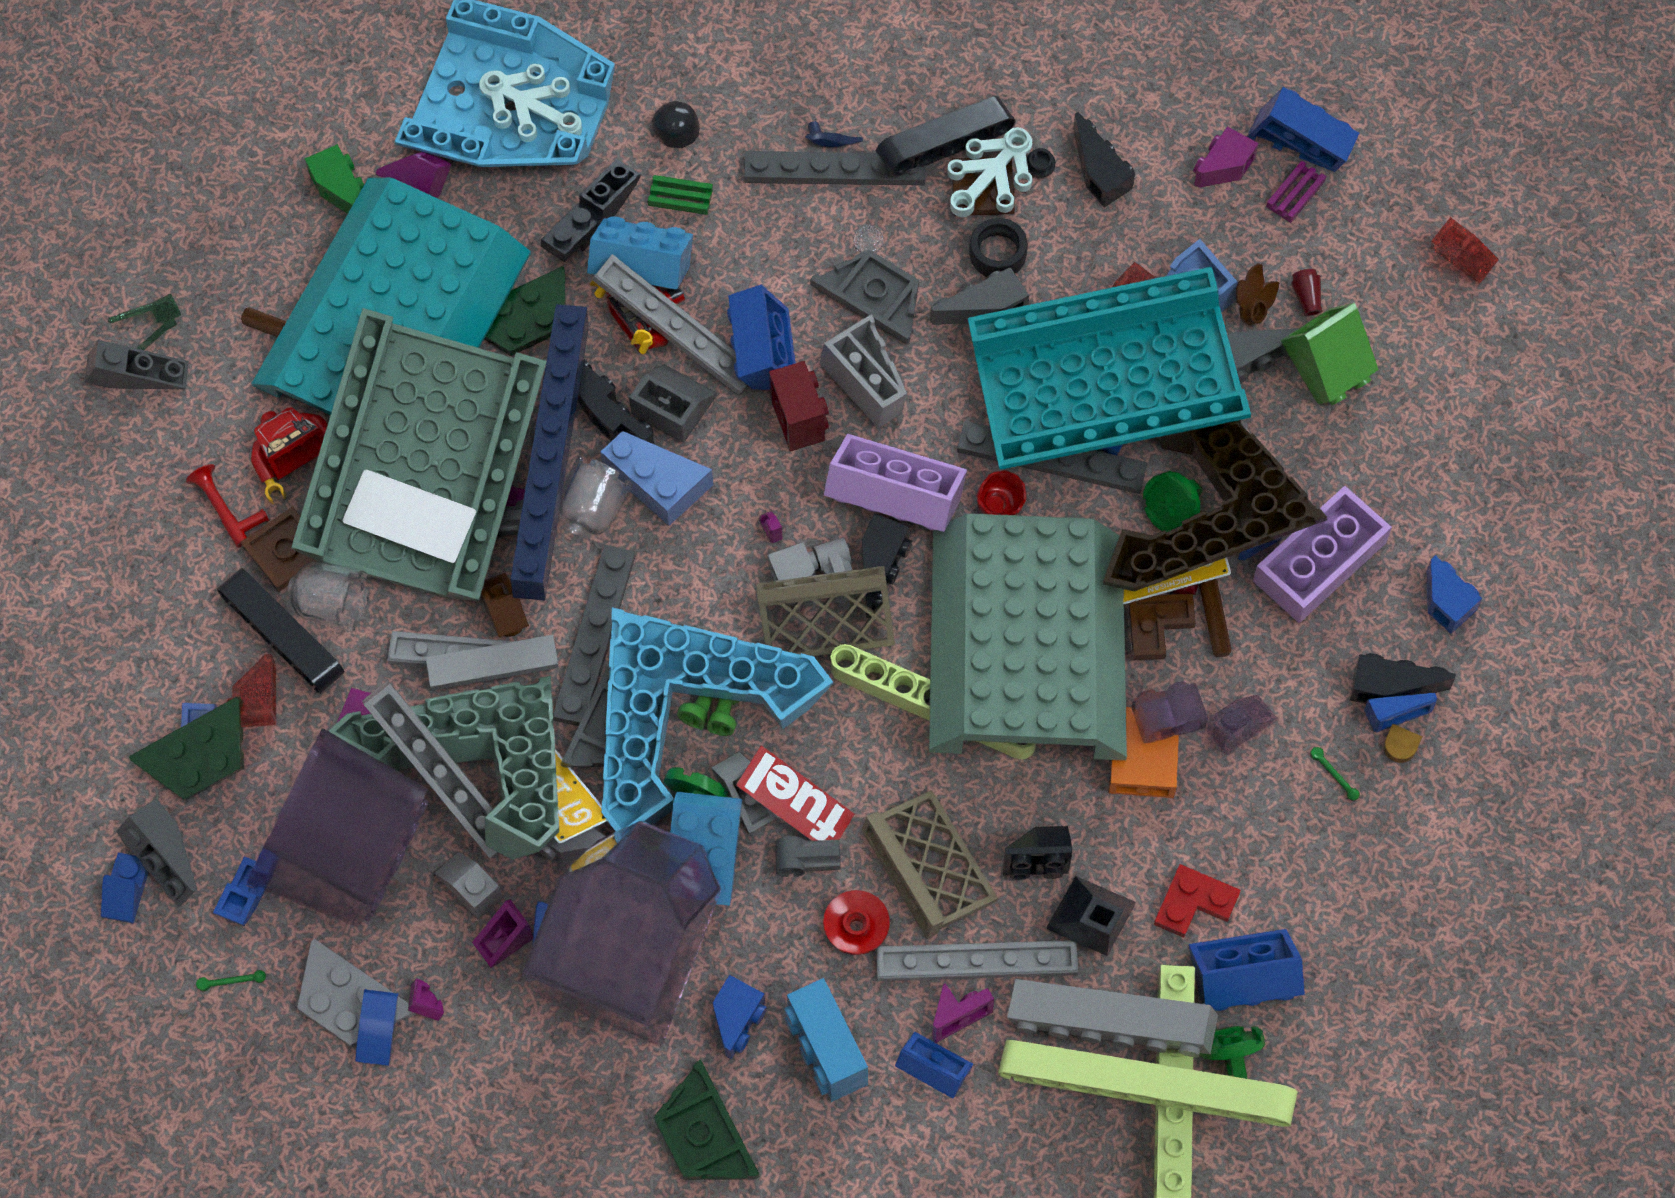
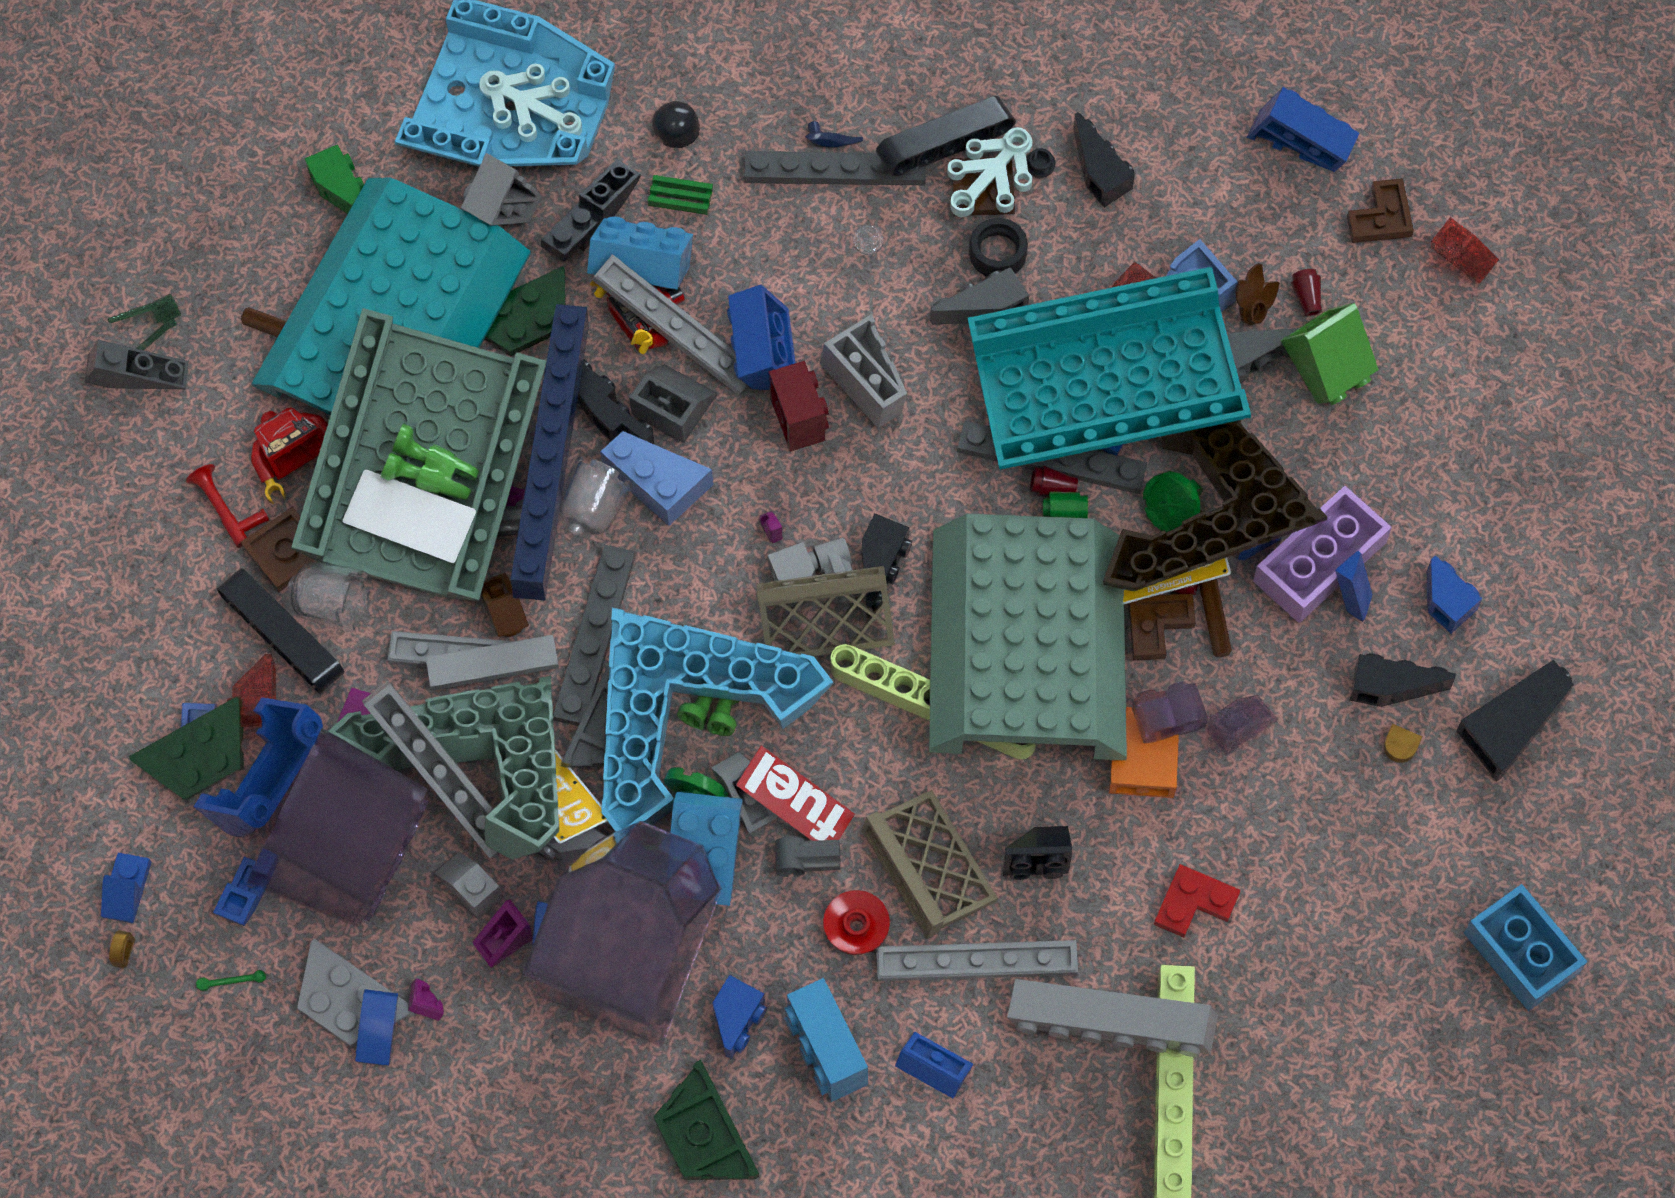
dark grey slope [116,798,197,907] -> none
magenta slope [376,152,451,197] -> none
dark grey wing [810,249,919,345] -> none
lavender brick [824,434,967,532] -> none
magenta slope [932,983,994,1043] -> none
red hair [976,470,1027,515] -> none
yellowish green beam [998,1040,1298,1127] -> none
black slope [1047,876,1136,956] -> none
blue slope [1189,929,1305,1011] -> none
magenta slope [1193,126,1259,188] -> none
green tile [1199,1026,1265,1079] -> none
magenta tile [1266,160,1327,223] -> none
green hinge [1310,747,1360,801] -> none
blue slope [1364,693,1438,733] -> none
none -> pearl gold tile [109,930,135,969]
none -> blue windscreen [194,697,323,837]
none -> bright green piece [380,424,479,500]
none -> light grey wedge [461,153,542,225]
none -> dark red cone [1030,465,1078,496]
none -> green brick [1043,492,1088,518]
none -> blue slope [1335,551,1373,622]
none -> reddish brown plate [1347,178,1414,243]
none -> black slope [1456,660,1574,782]
none -> dark azure brick [1464,884,1587,1012]

